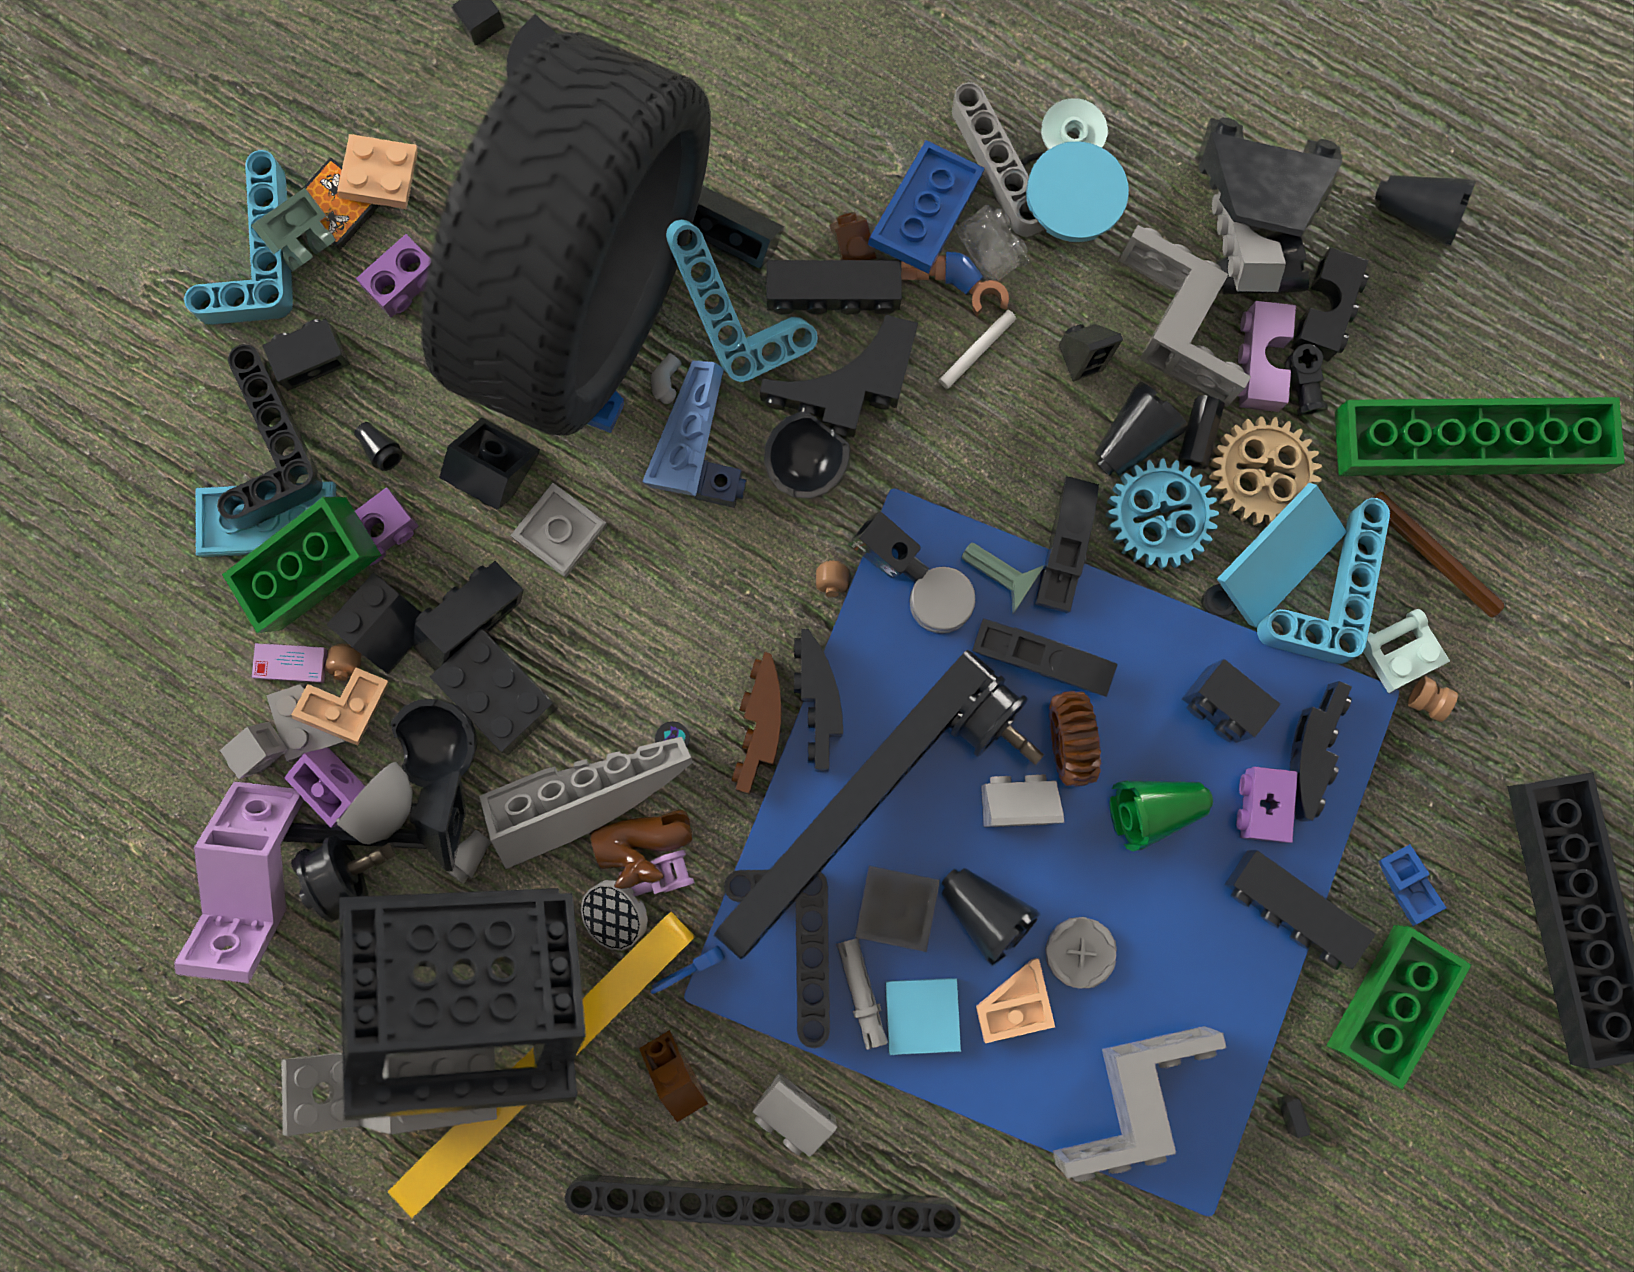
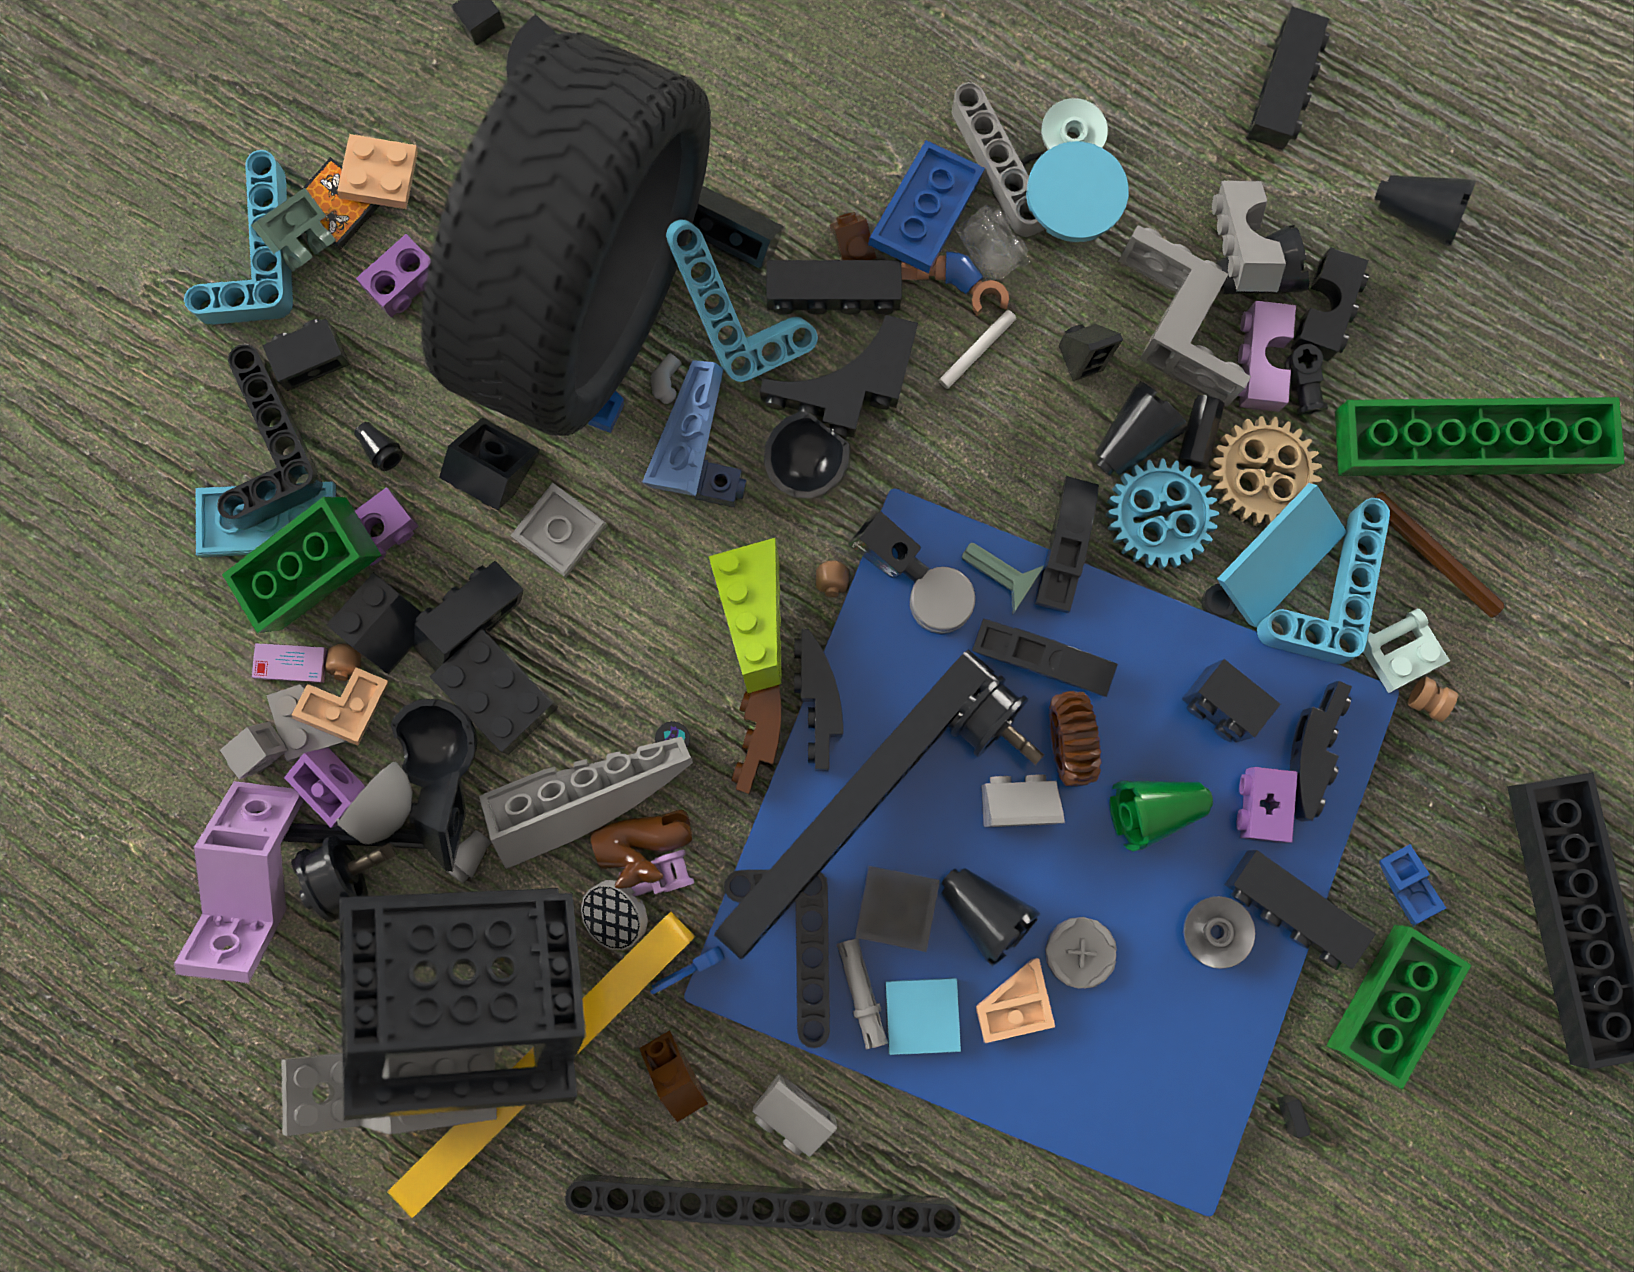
light grey bracket [1053,1026,1226,1182] -> none
black wedge [1198,117,1343,237] -> none
none -> lime wedge [709,538,782,693]
none -> flat silver dish [1184,896,1255,969]
none -> black brick [1246,6,1330,150]

